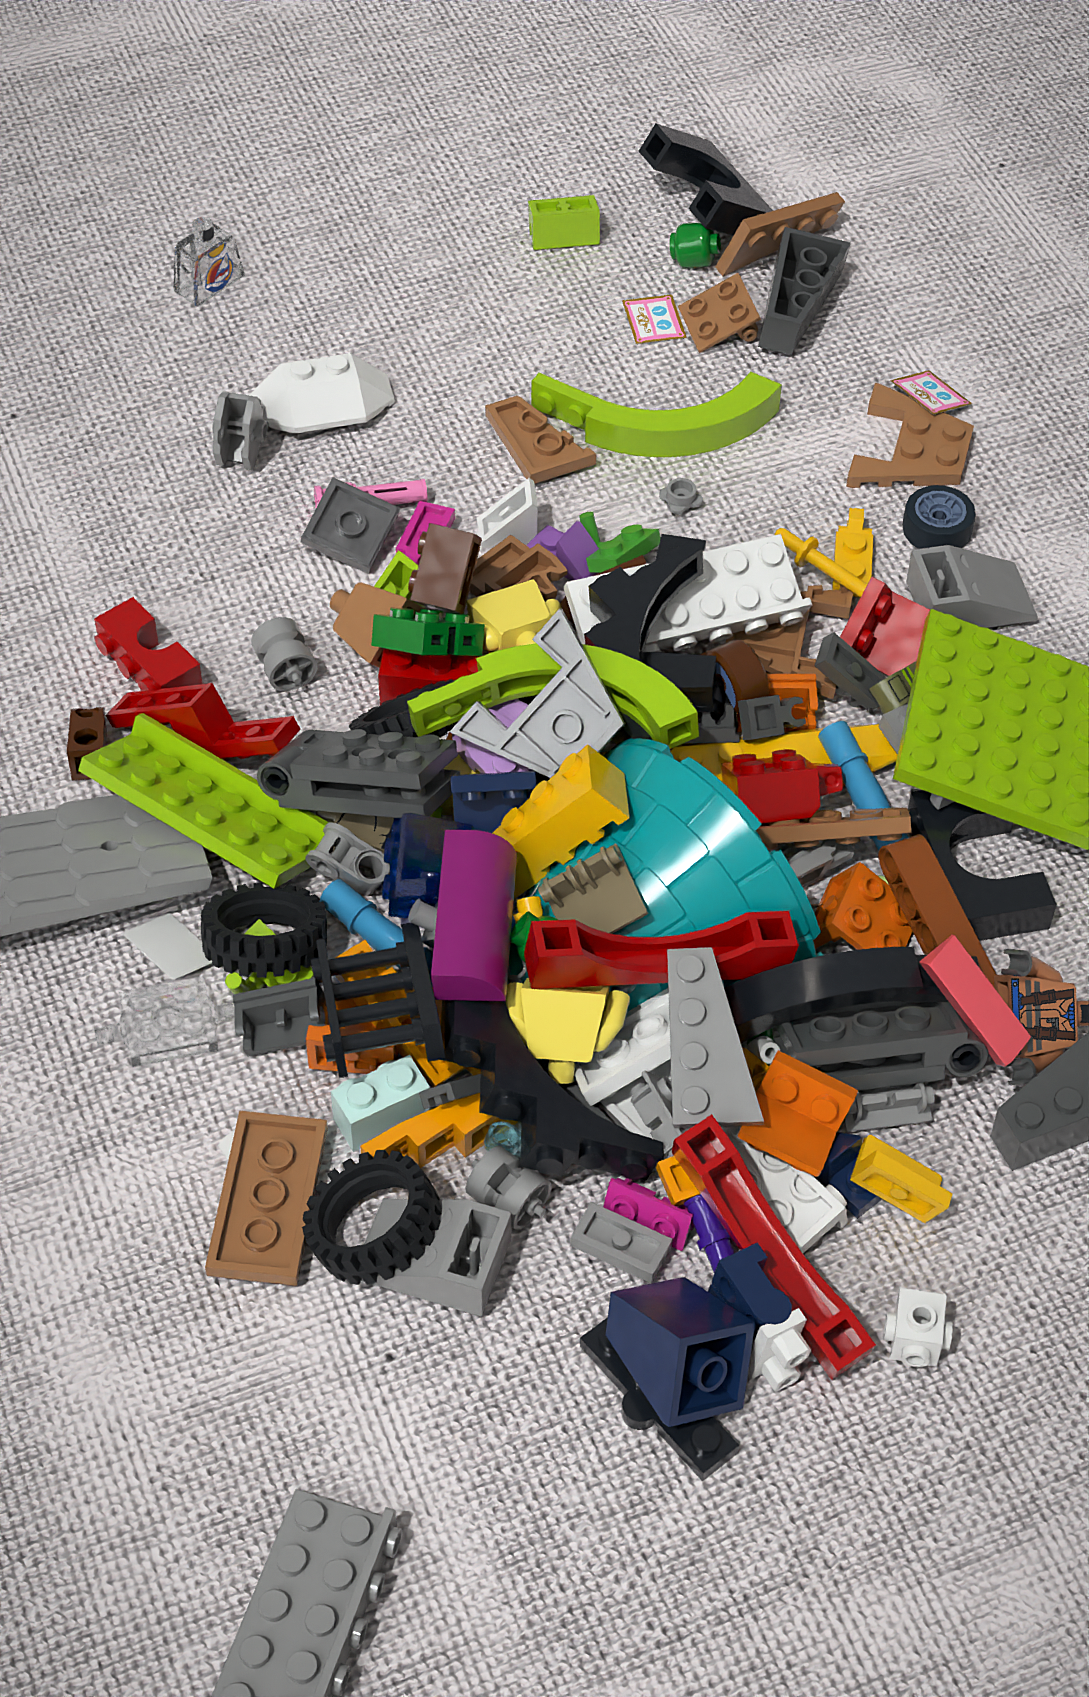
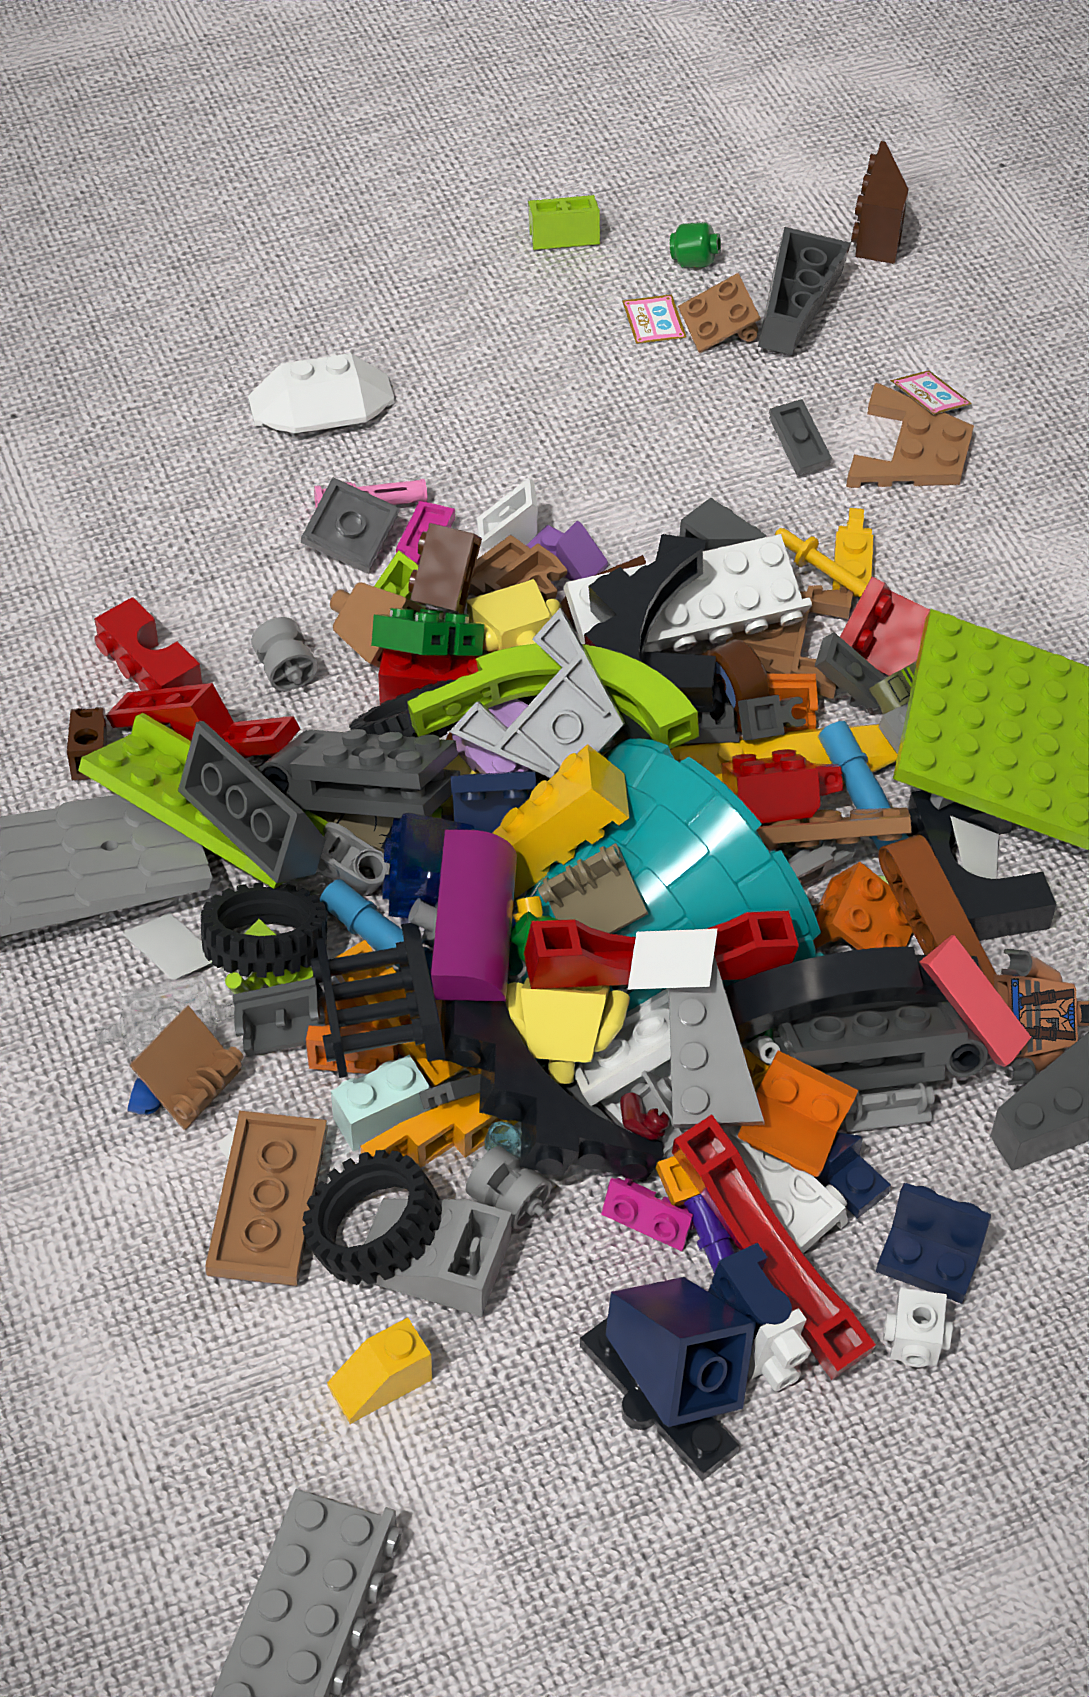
clear torso [173,217,245,307] -> none
light grey hinge [212,392,268,470] -> none
medium nougat wing [485,395,596,484] -> none
lime arch [531,371,782,457] -> none
light grey plate [570,1202,673,1284] -> none
bright green plate [579,512,661,573] -> none
black arch [638,123,773,236] -> none
light grey plate [659,478,703,514] -> none
medium nougat wing [715,192,845,277] -> none
yellow panel [850,1135,953,1223] -> none
black wheel [902,485,976,549] -> none
light grey slope [906,545,1038,628] -> none
none -> blue hinge [127,1077,161,1115]
none -> medium nougat hinge [129,1005,244,1130]
none -> dark grey slope [178,721,326,883]
none -> yellow slope [327,1317,432,1424]
none -> dark red arm [620,1092,670,1140]
none -> white sticker [628,929,717,989]
none -> dark grey slope [679,498,767,551]
none -> dark grey plate [769,399,832,476]
none -> reddish brown slope [851,141,909,264]
none -> dark blue bracket [876,1183,991,1304]
none -> white sticker [950,816,999,879]

